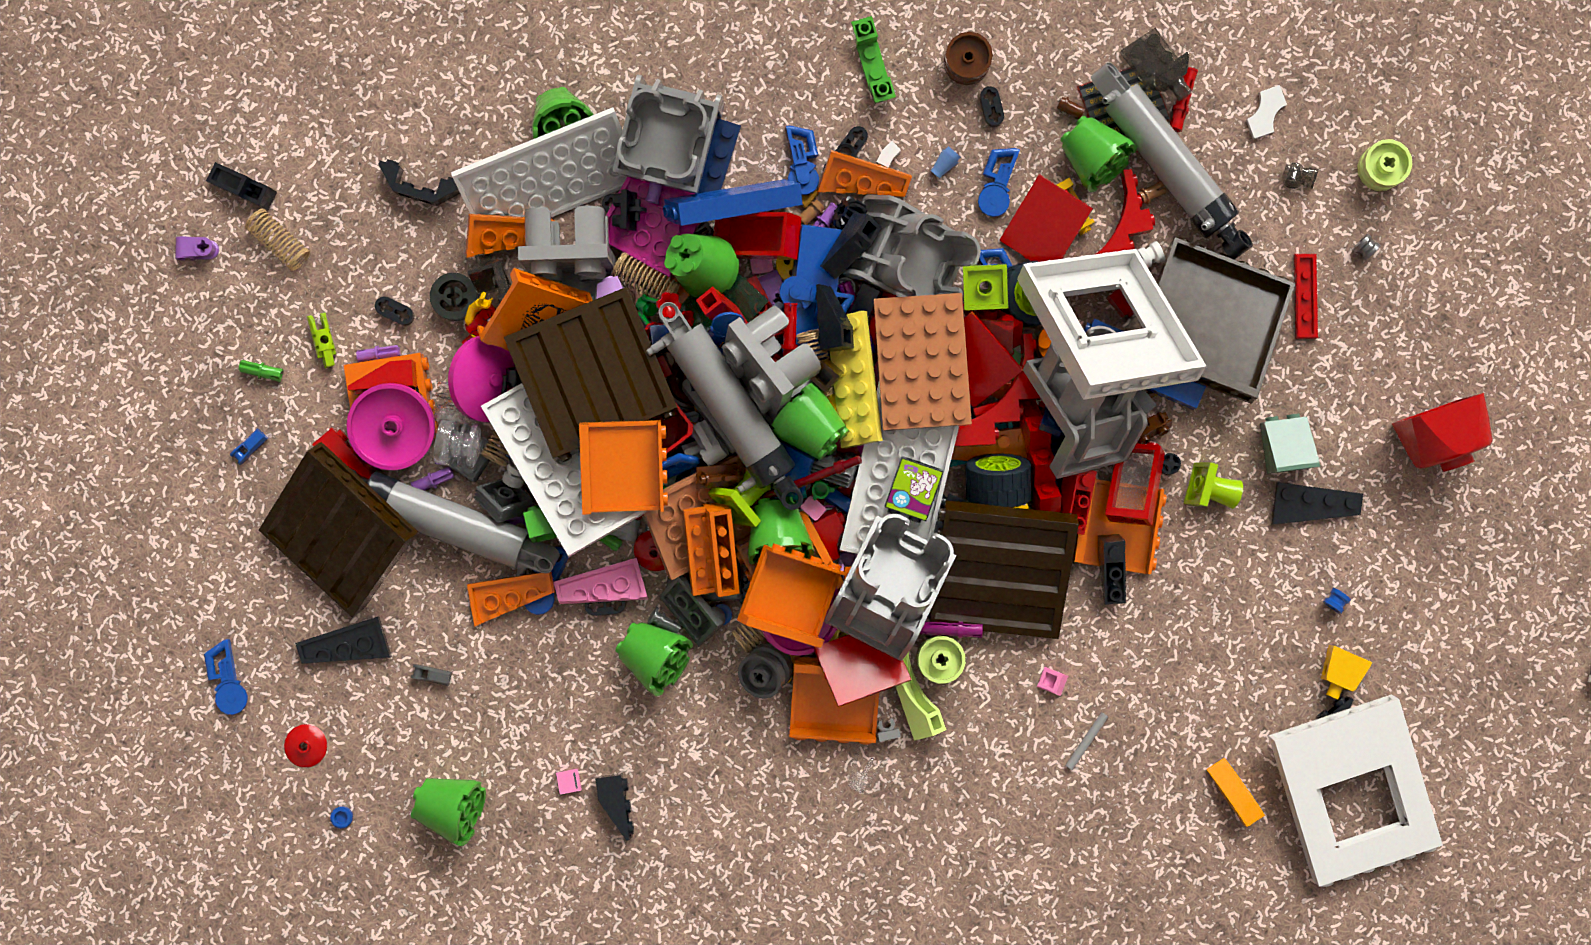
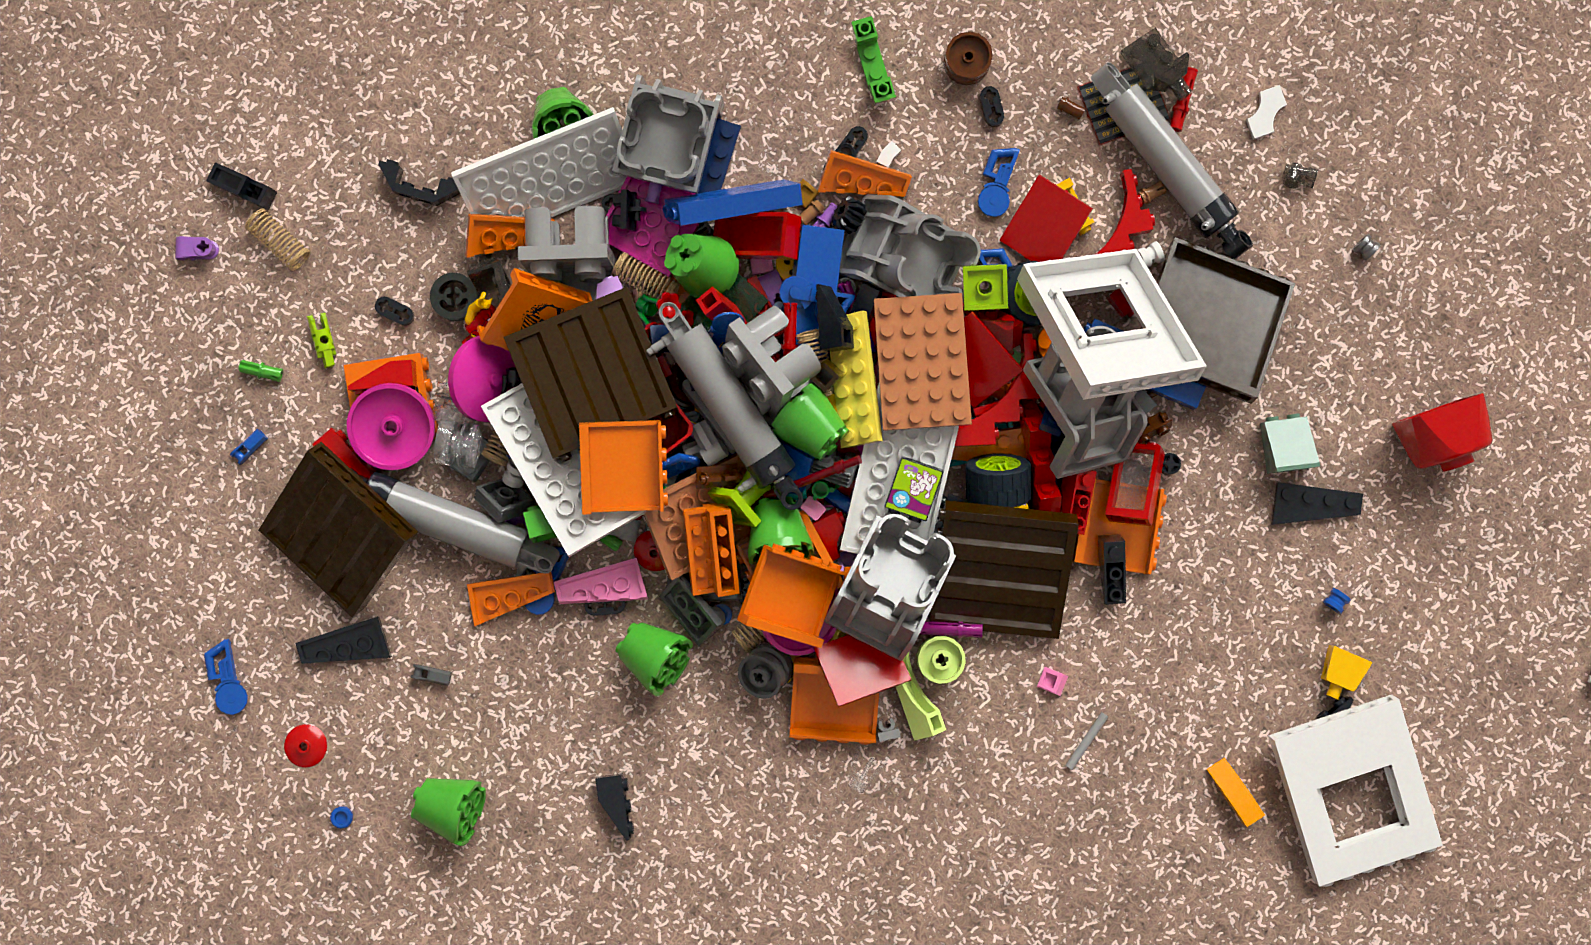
medium lavender axle [356,345,401,363] -> none
medium lavender axle [411,467,454,491] -> none
bright pink tile [556,769,582,794] -> none
dark grey pin [647,607,681,633] -> none
blue piece [785,125,819,195] -> none
black slope [820,213,882,279] -> none
medium blue cone [930,146,961,179] -> none
bright green cone [1060,116,1137,192] -> none
lime plant [1183,462,1243,509] -> none
red tile [1294,254,1318,339] -> none
yellowish green wheel [1357,139,1412,191] -> none

